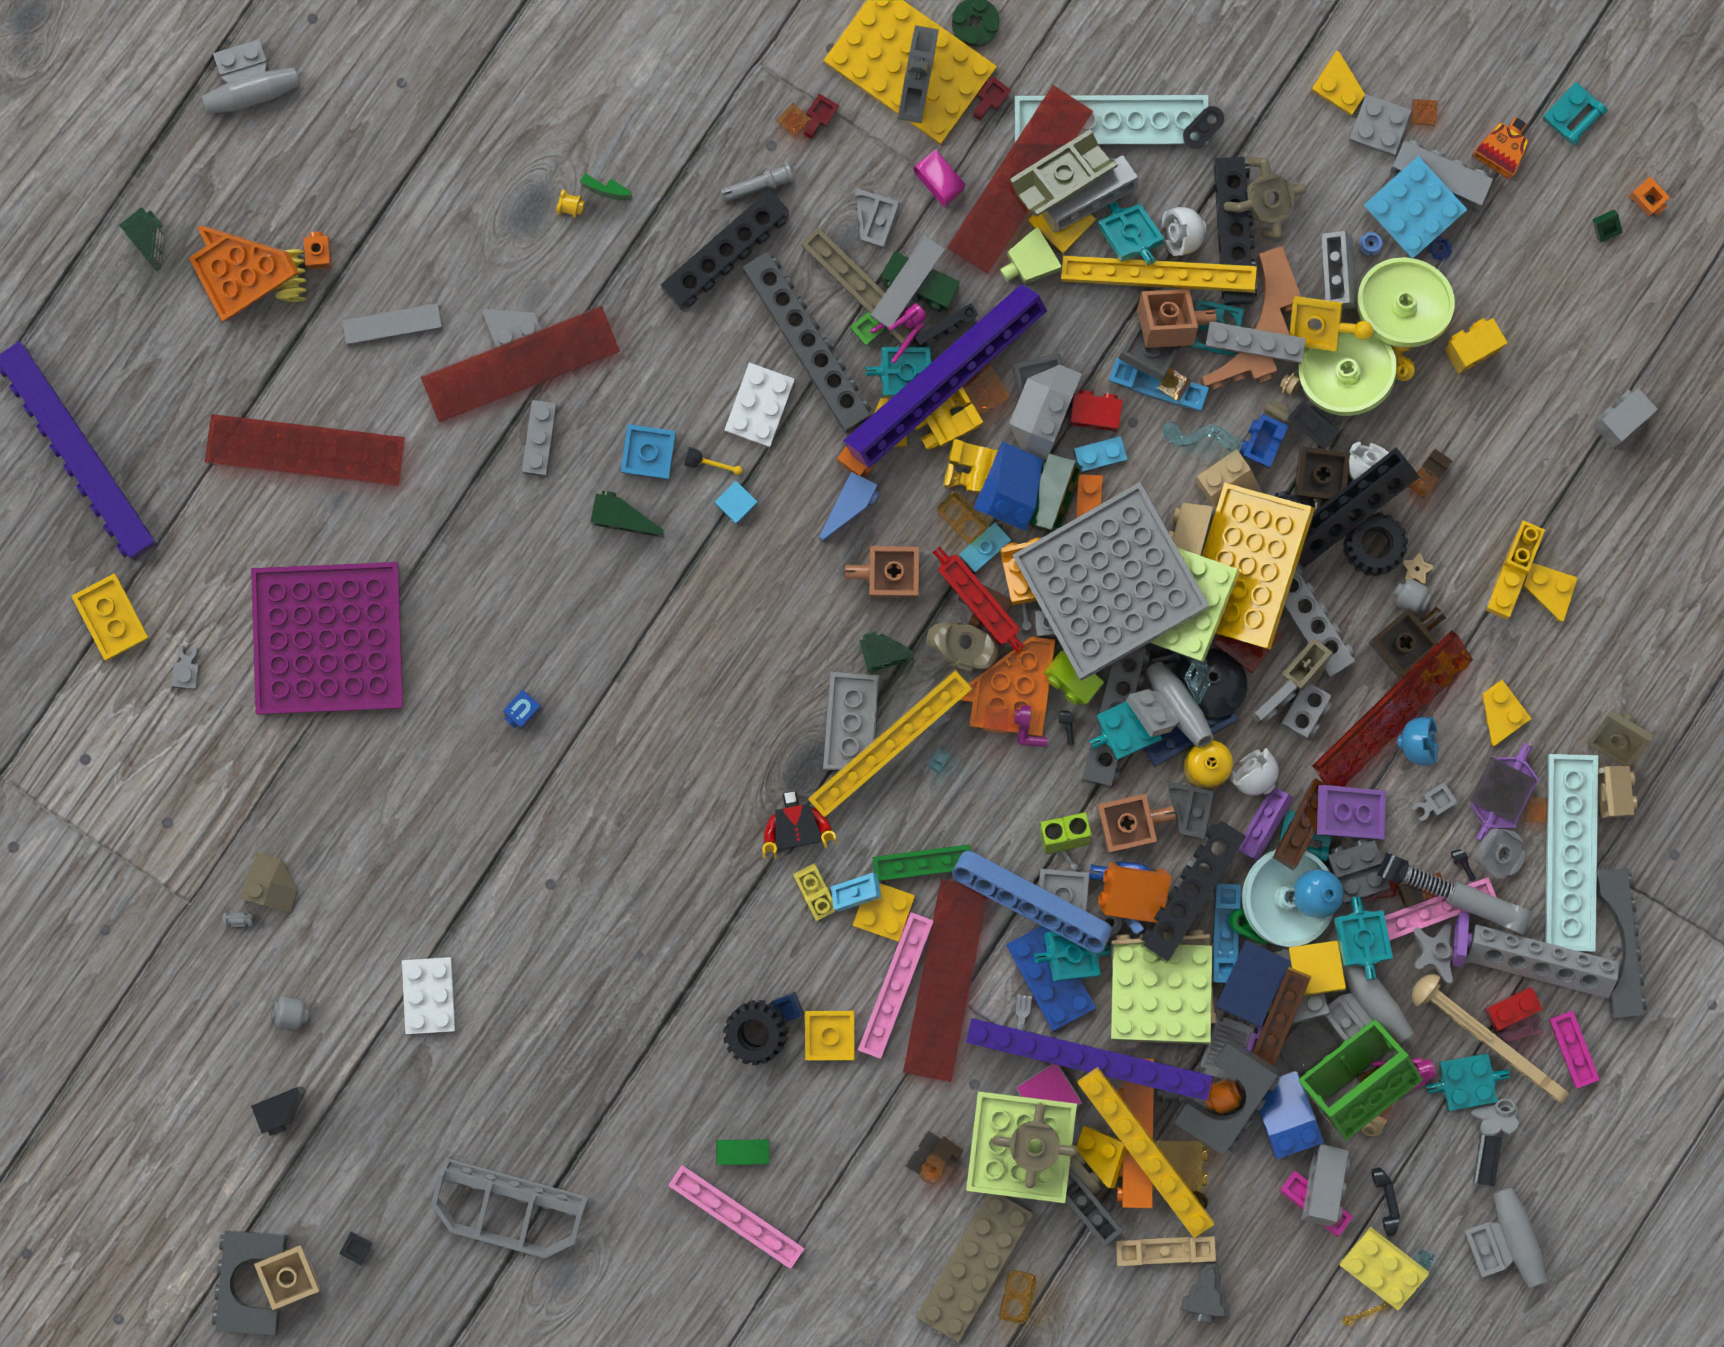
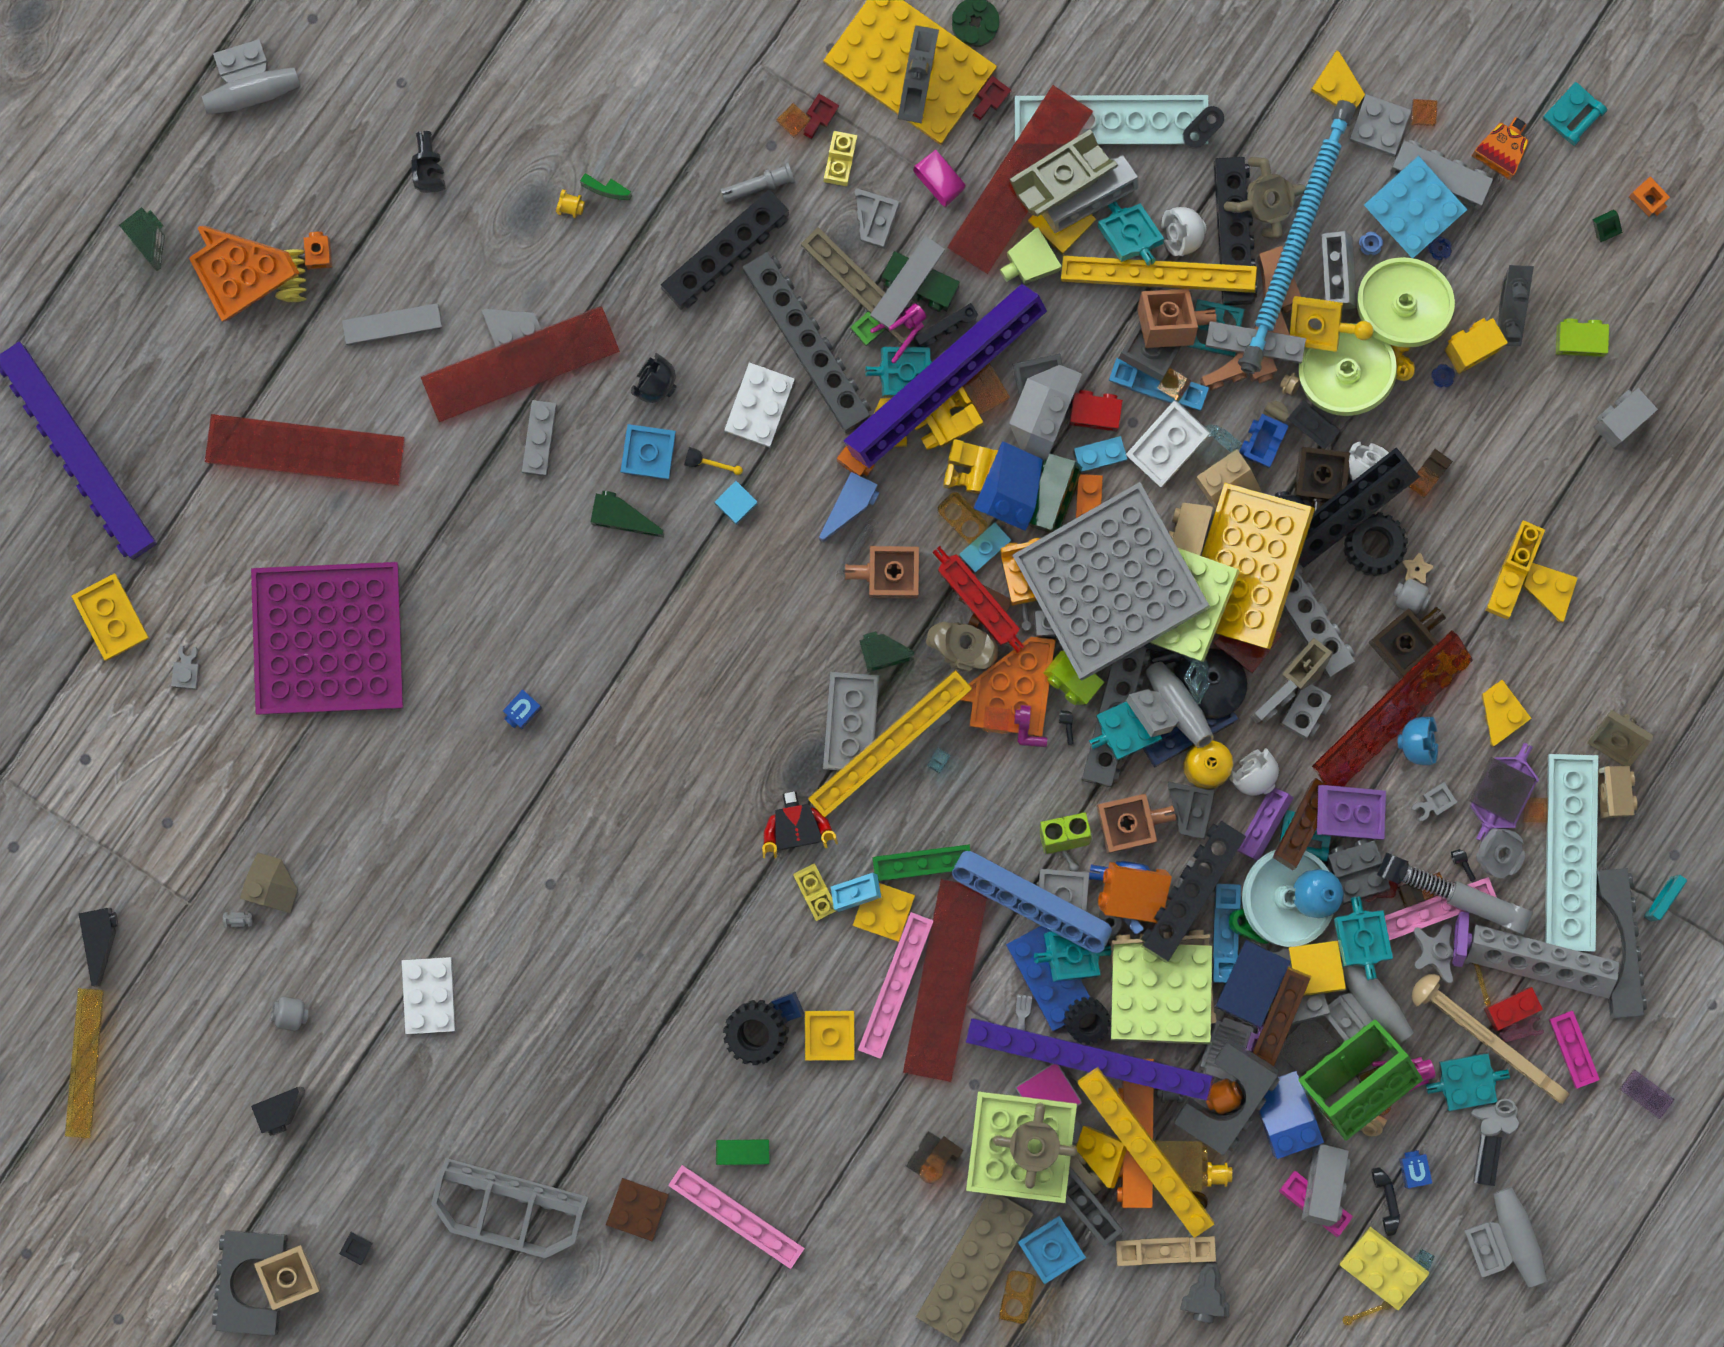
none -> clear yellow plate [65,988,104,1138]
none -> black slope [78,908,118,987]
none -> black piece [411,131,446,193]
none -> reddish brown plate [606,1178,669,1241]
none -> black cylinder [631,353,677,403]
none -> light yellow slope [824,131,857,186]
none -> dark azure plate [1018,1216,1086,1284]
none -> black tyre [1064,997,1111,1045]
none -> white plate [1126,400,1211,487]
none -> yellow brick [1206,1162,1232,1187]
none -> medium azure hose [1238,100,1356,374]
none -> blue brick [1399,1150,1432,1188]
none -> clear blue plate [1431,364,1455,388]
none -> clear yellow hinge [1472,963,1491,1006]
none -> dark grey connector [1498,265,1534,346]
none -> lime brick [1556,318,1609,357]
none -> clear purple plate [1619,1069,1675,1119]
none -> teal piece [1643,875,1687,922]

